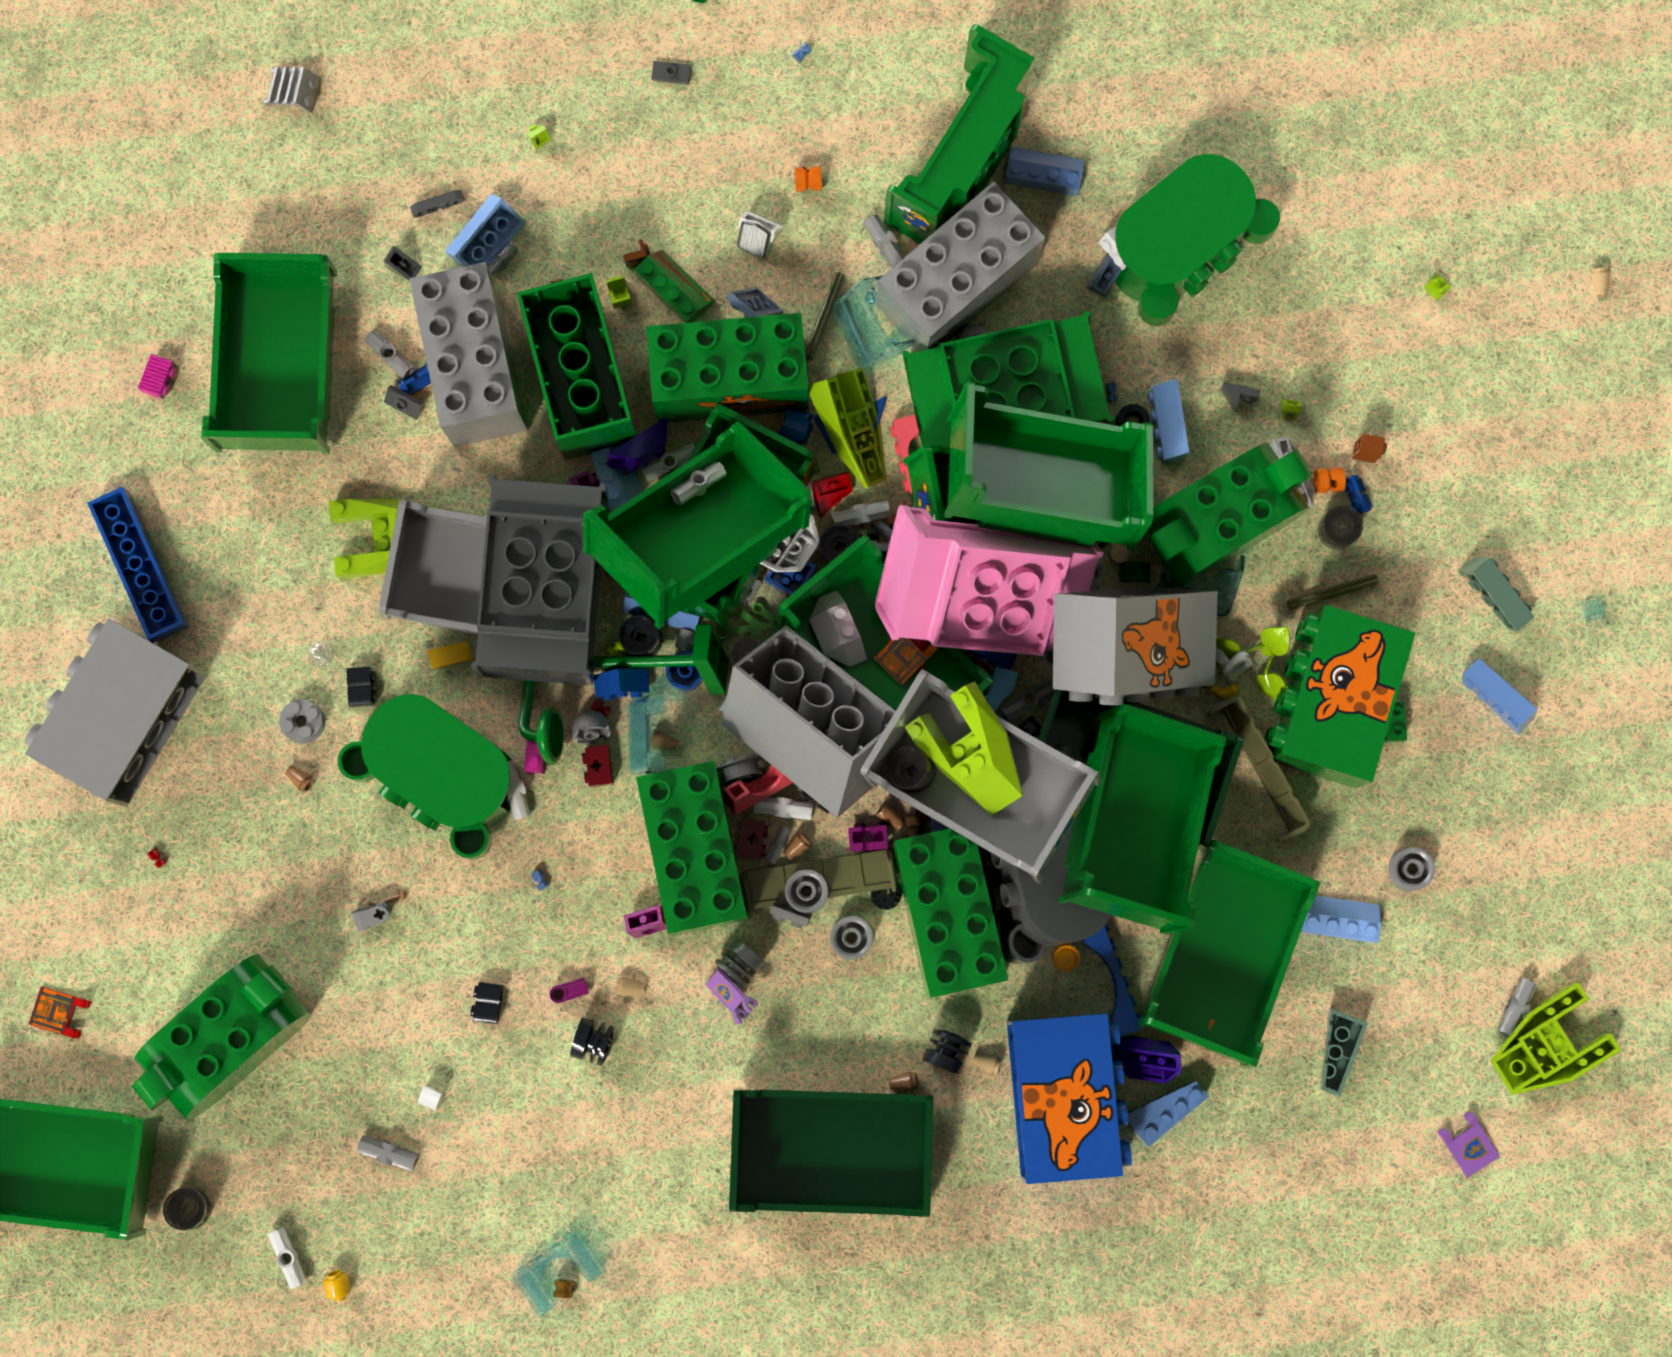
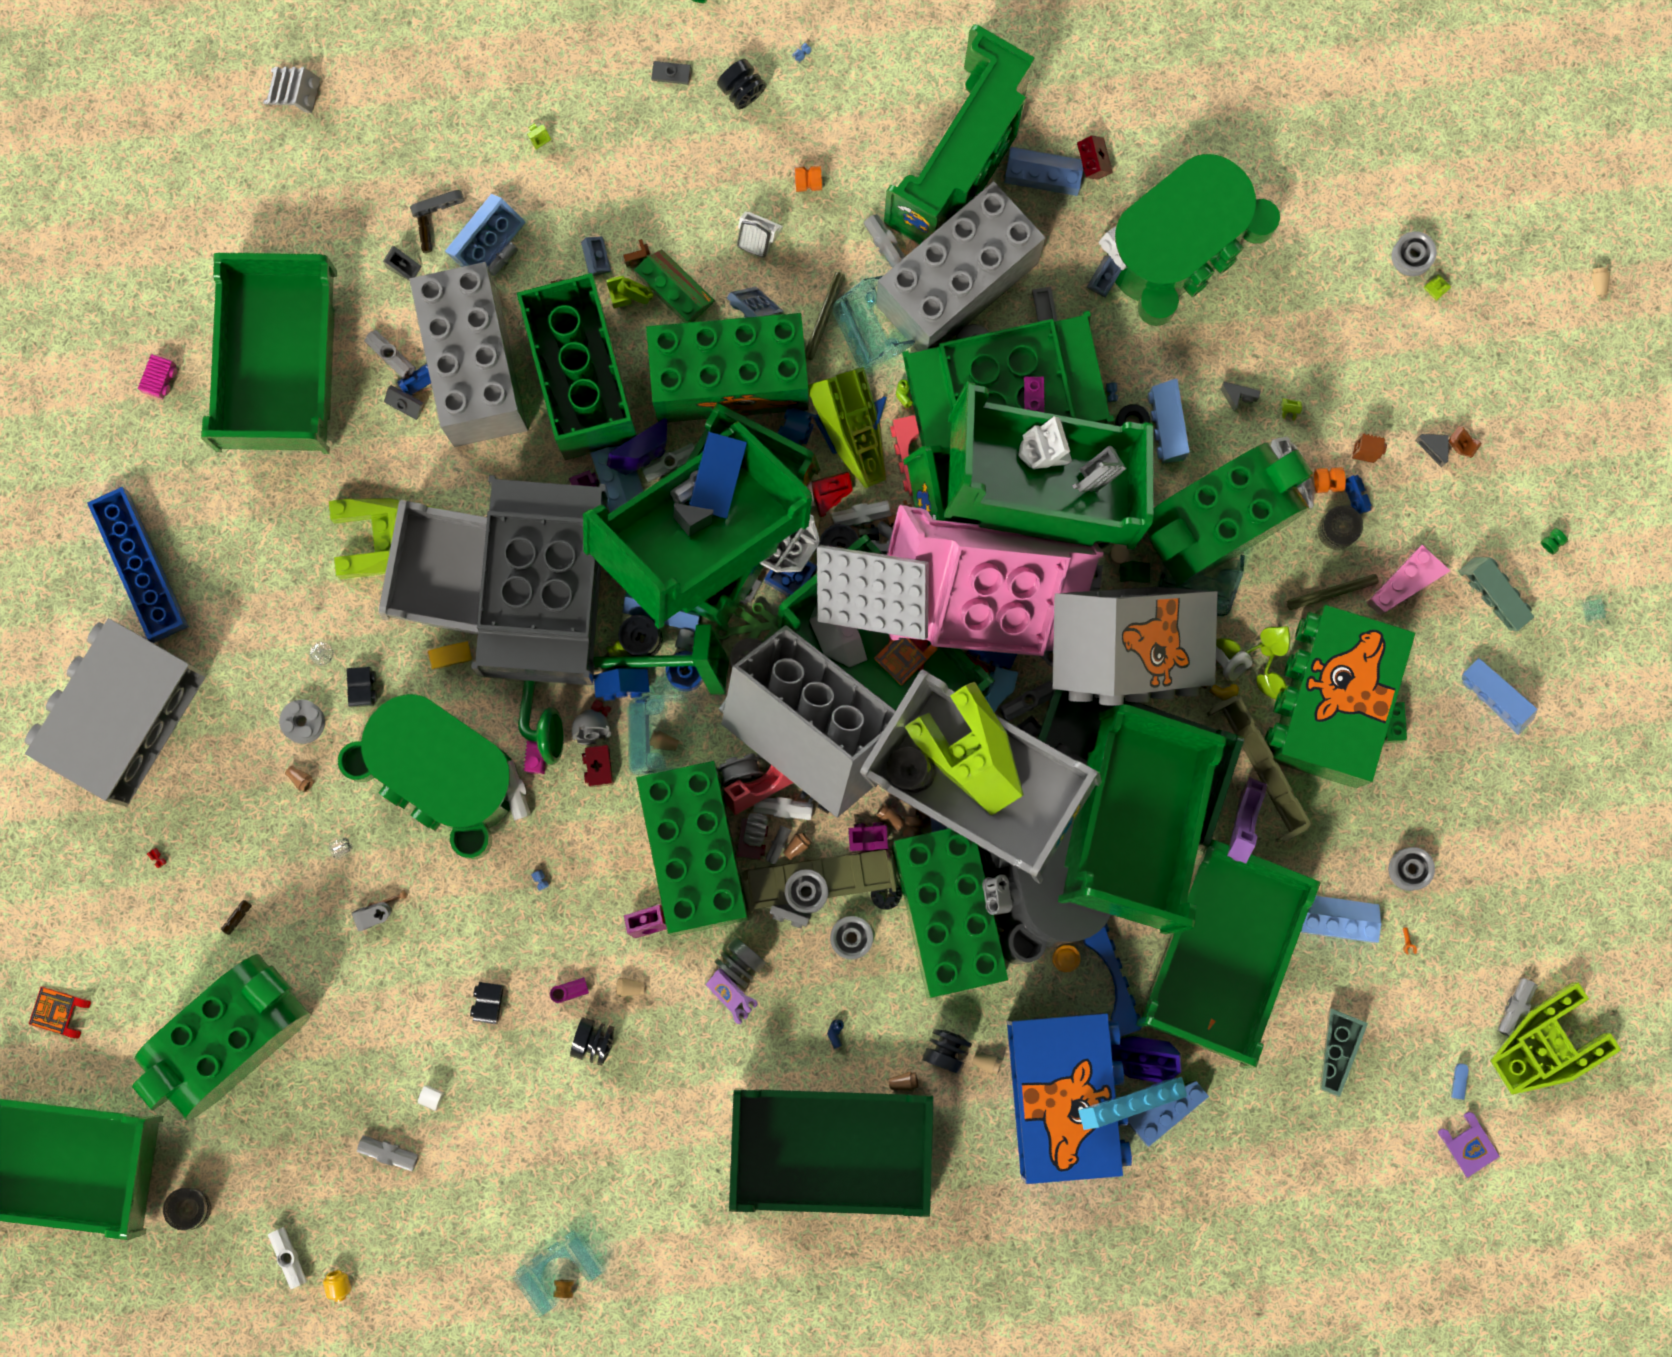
none -> dark brown axle [221,900,252,935]
none -> clear piece [329,836,353,860]
none -> dark brown axle [417,216,432,253]
none -> sand blue slope [581,236,611,276]
none -> lime beam [618,278,653,304]
none -> dark grey slope [673,503,713,536]
none -> blue tile [689,432,747,519]
none -> black wheel [717,59,767,110]
none -> light grey gear [743,813,768,846]
none -> plate [817,545,929,640]
none -> dark blue arm [827,1019,844,1049]
none -> lime arm [896,379,913,408]
none -> light grey piece [982,875,1012,915]
none -> white piece [1018,416,1072,470]
none -> magenta brick [1024,377,1044,413]
none -> light grey tile [1032,287,1057,322]
none -> light grey plate [1073,446,1126,492]
none -> dark red brick [1077,135,1113,180]
none -> medium azure arch [1078,1077,1187,1130]
none -> medium lavender arch [1227,777,1267,863]
none -> bright pink wedge [1366,545,1450,616]
none -> light grey wheel [1391,231,1437,277]
none -> orange hand [1403,927,1417,955]
none -> dark grey slope [1415,434,1449,468]
none -> dark orange bracket [1449,426,1482,458]
none -> medium blue bar [1451,1064,1469,1100]
none -> green wheel [1541,528,1568,555]

